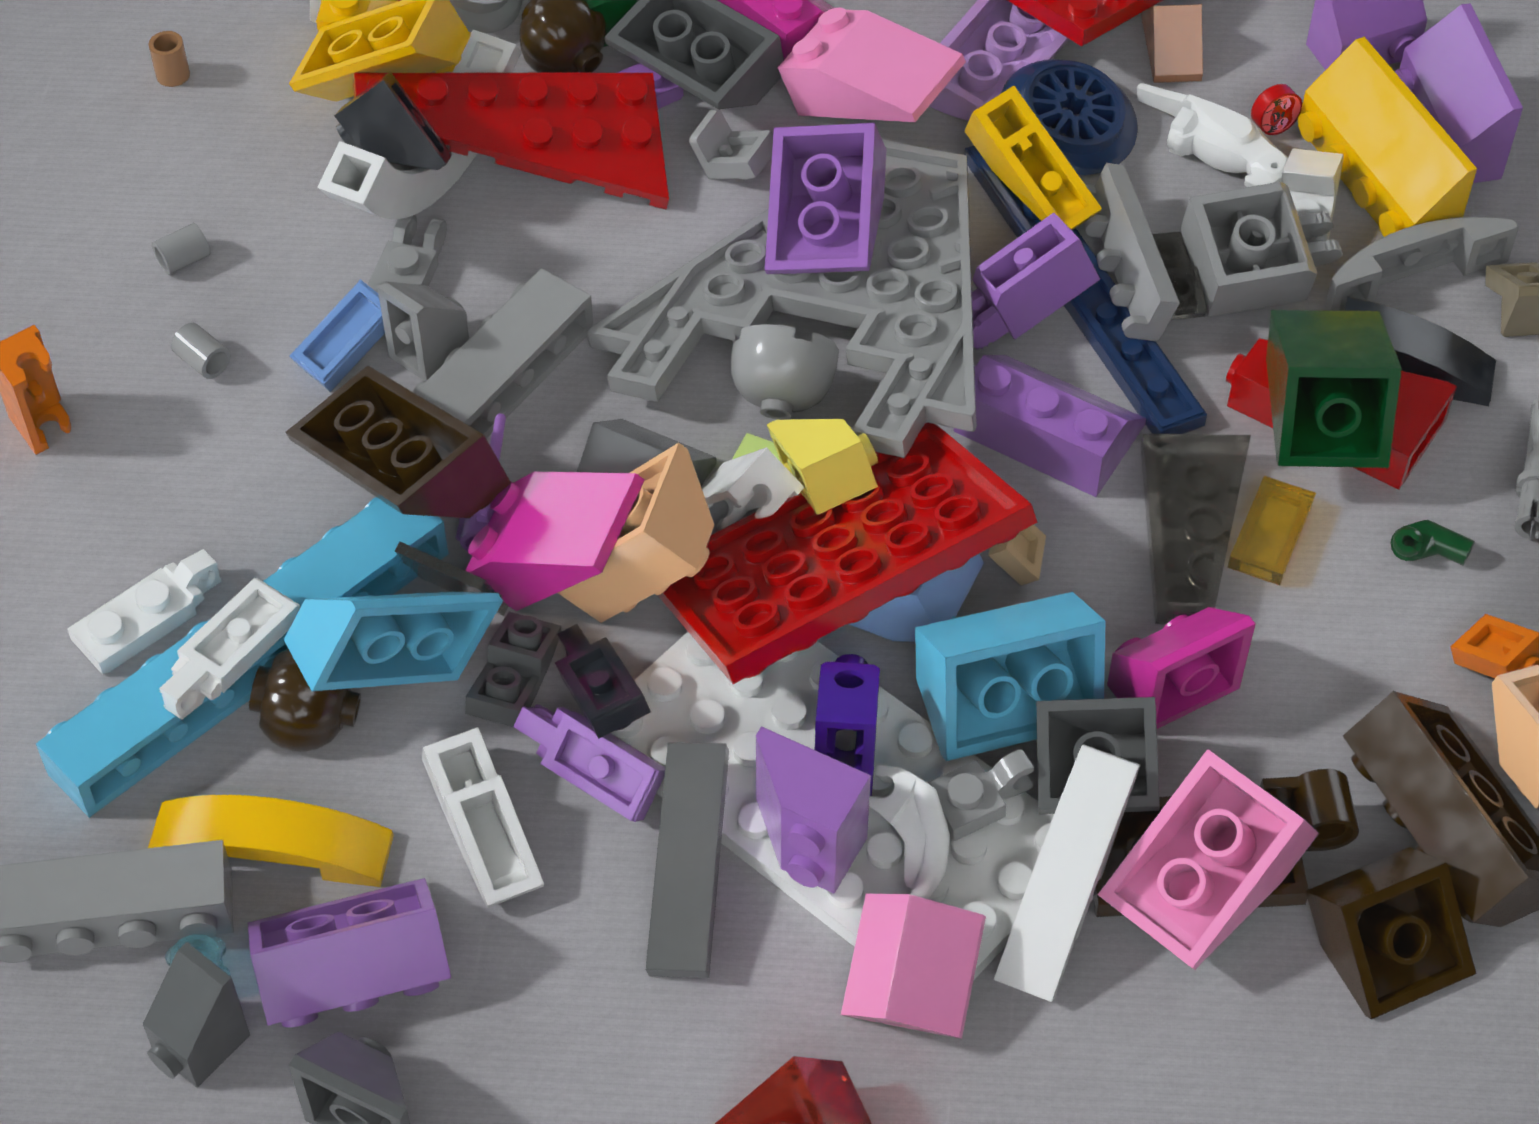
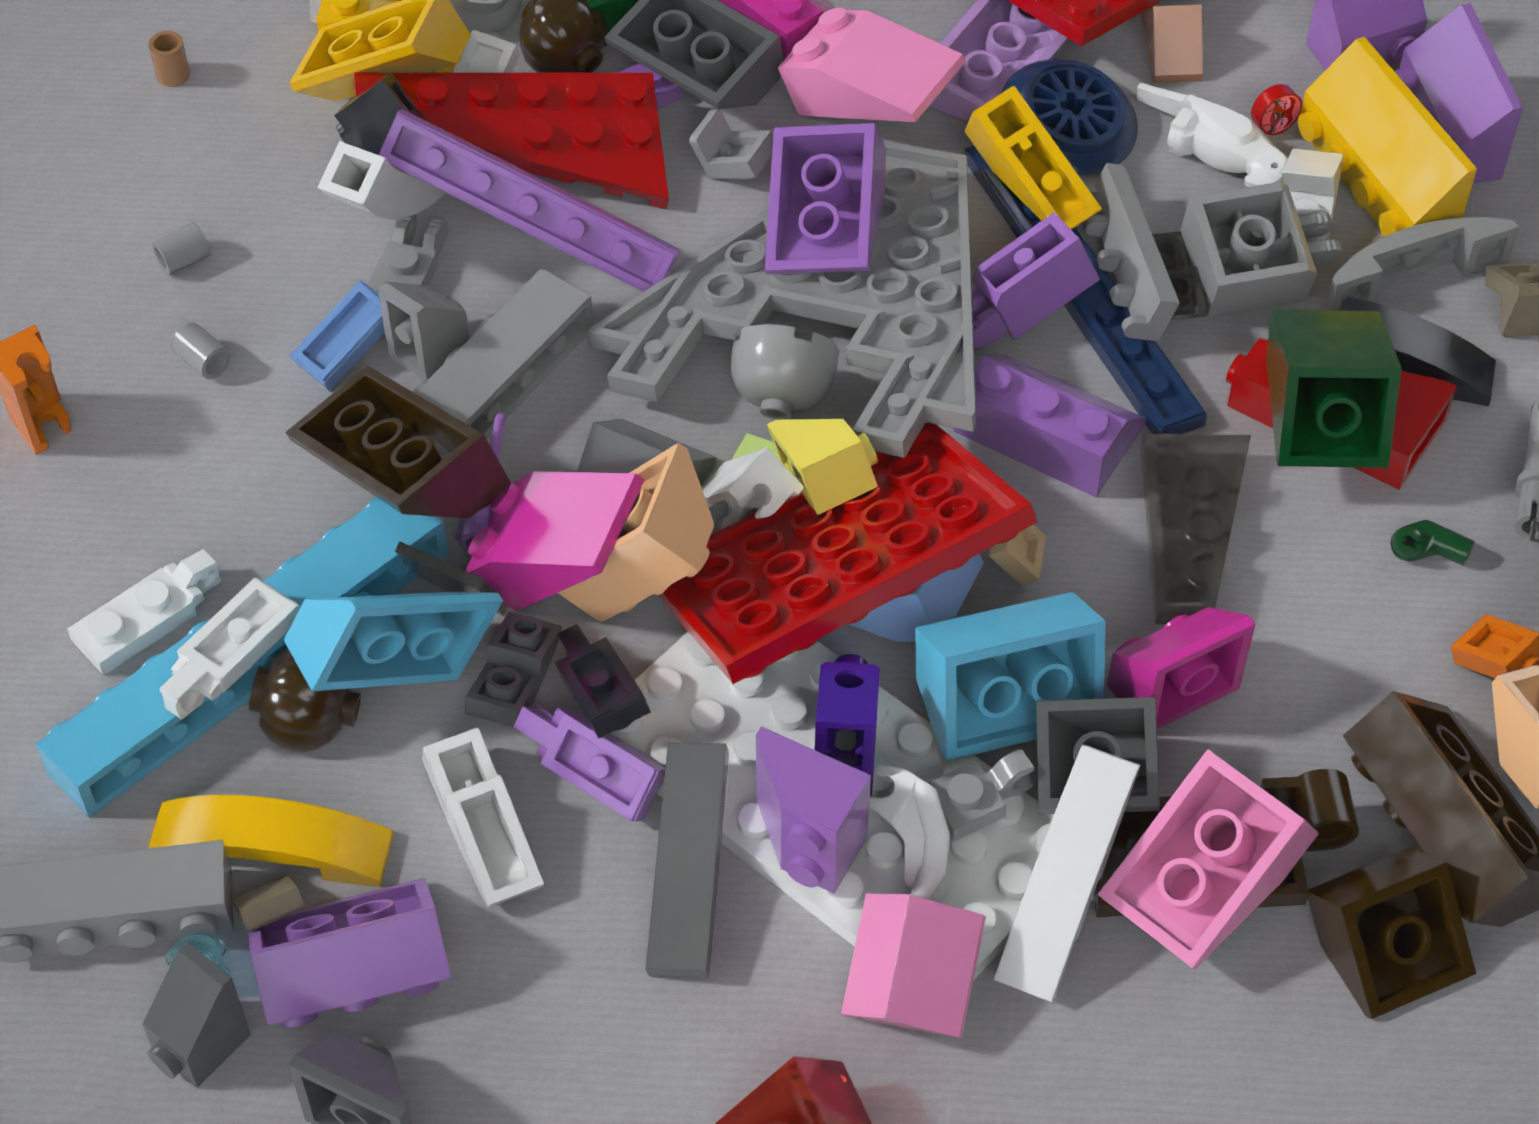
clear yellow tile [1227,476,1316,585] -> none
none -> dark tan tile [231,875,305,932]
none -> medium lavender tile [379,109,681,292]

